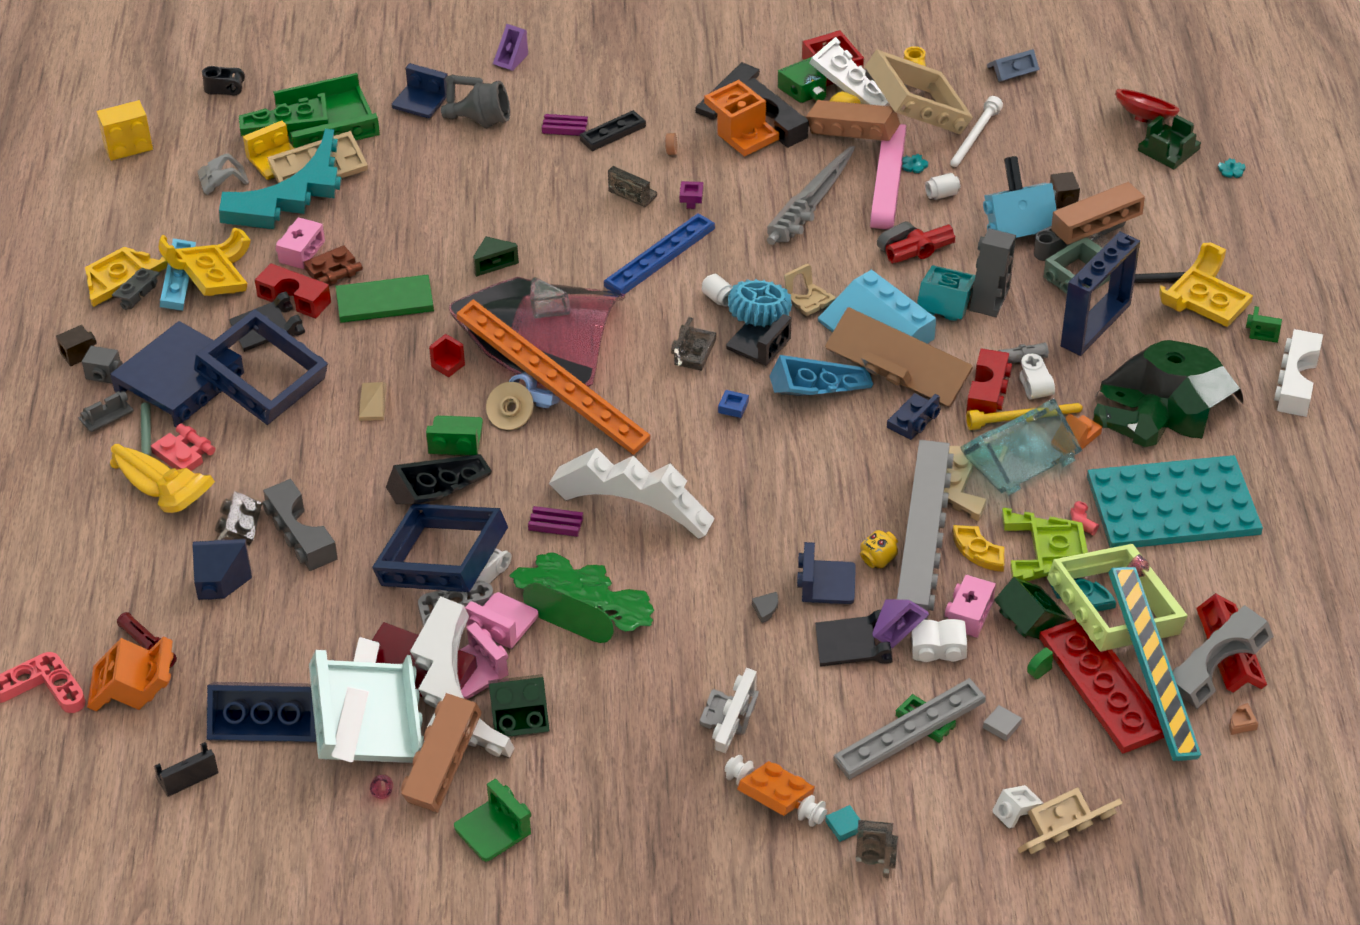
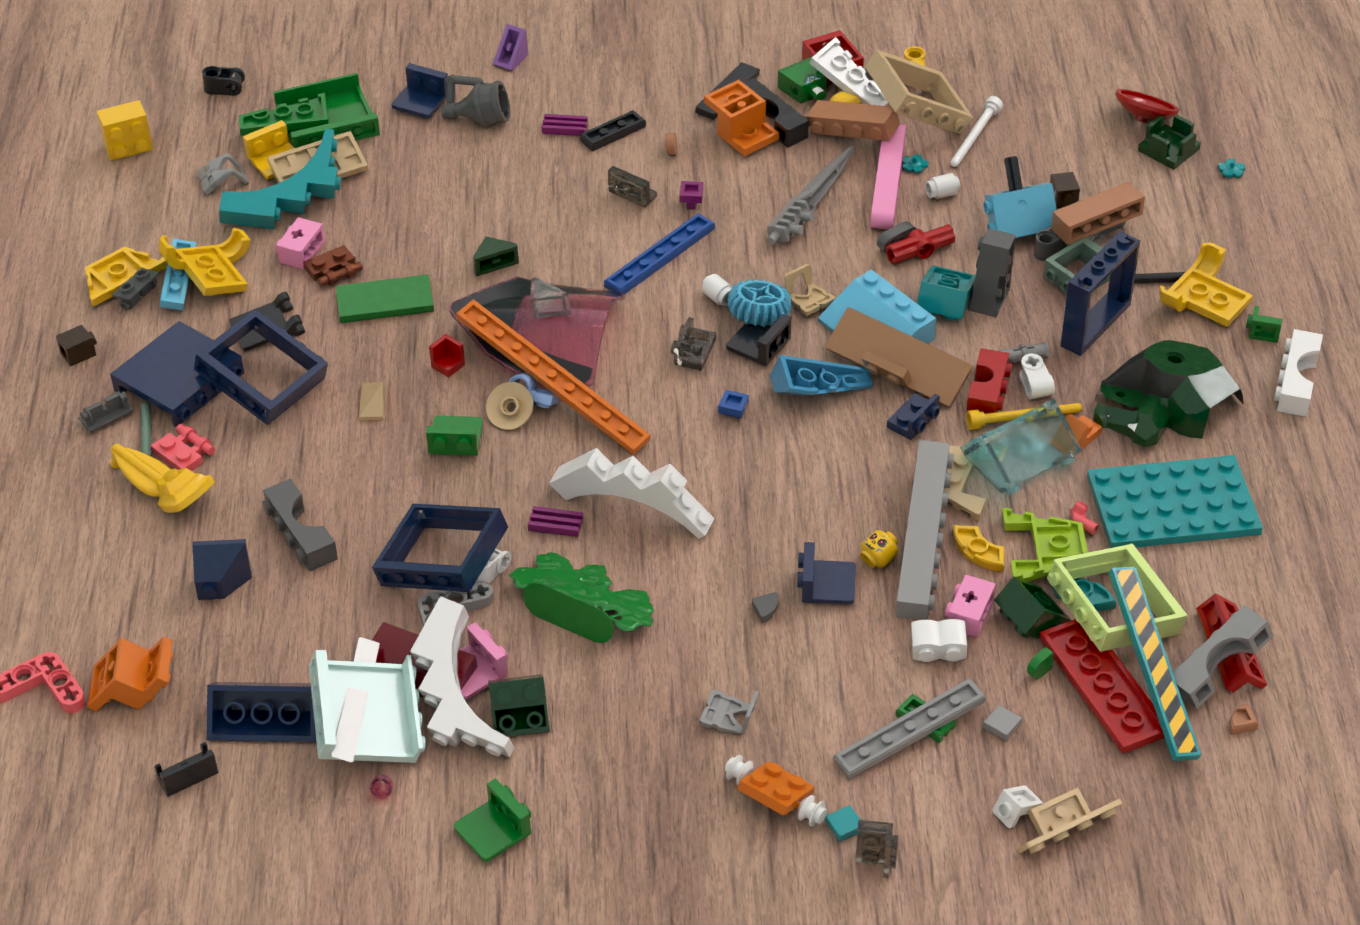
dark grey brick [82,346,123,384] -> none
dark red pin [117,612,177,668] -> none
clear smoke bracket [214,491,262,545] -> none
red arch [255,263,331,319] -> none
black wedge [386,454,492,505] -> none
nougat brick [401,693,482,813] -> none
bright pink bracket [465,592,538,649] -> none
white wing [712,667,757,753] -> none
black flag [815,609,893,667] -> none
medium lavender slope [872,599,929,648] -> none
sand blue panel [986,49,1040,82] -> none
clear pink hinge [1127,554,1149,578] -> none

